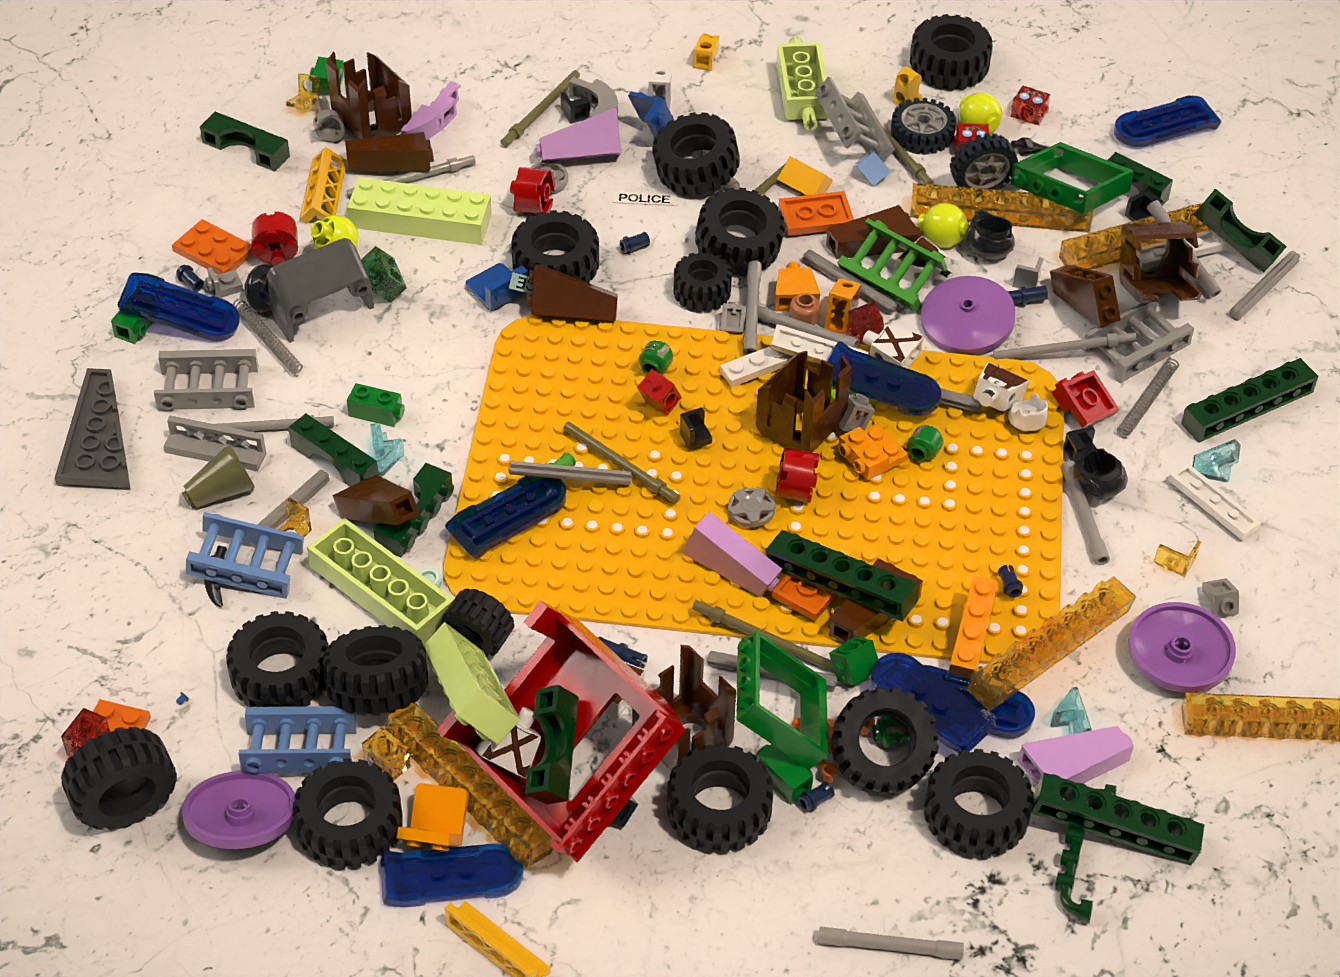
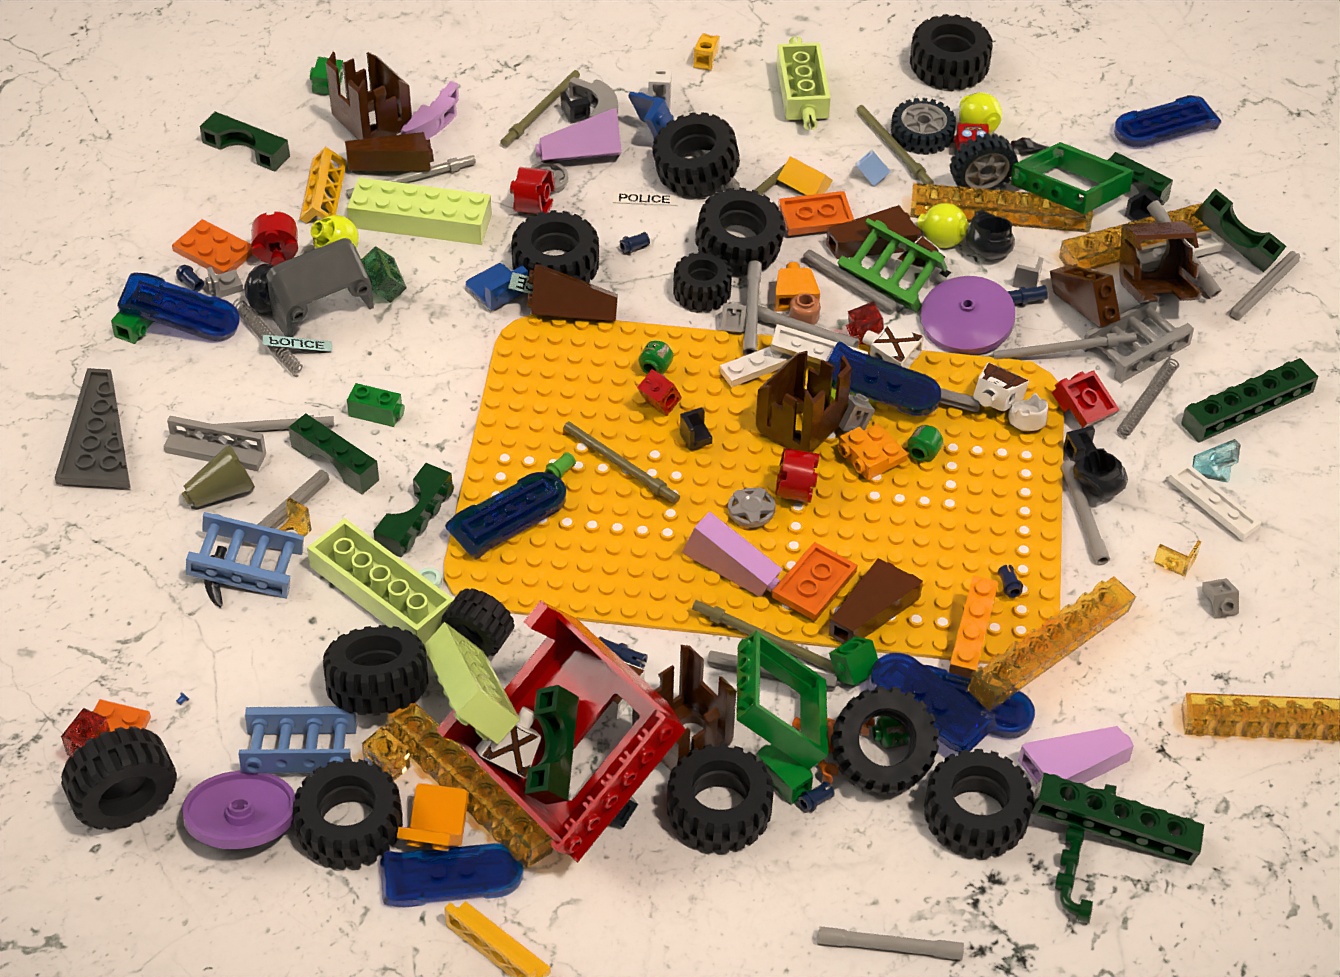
light grey fence [154,349,259,410] -> none
black tyre [226,611,329,707] -> none
clear yellow bracket [286,73,319,110] -> none
light grey piece [313,96,345,142] -> none
reddish brown slope [332,474,419,525] -> none
clear light blue slope [370,423,404,476] -> none
light grey axle [508,461,632,485] -> none
dark green brick [766,529,918,622] -> none
light grey fence [815,76,895,162] -> none
light orange torso [824,279,861,335] -> none
yellow leg [893,66,922,105] -> none
clear red head [1011,85,1051,126] -> none
clear light blue slope [1050,687,1092,735] -> none
medium lavender dish [1128,602,1236,693] -> none
none -> clear light blue sticker [263,335,332,351]

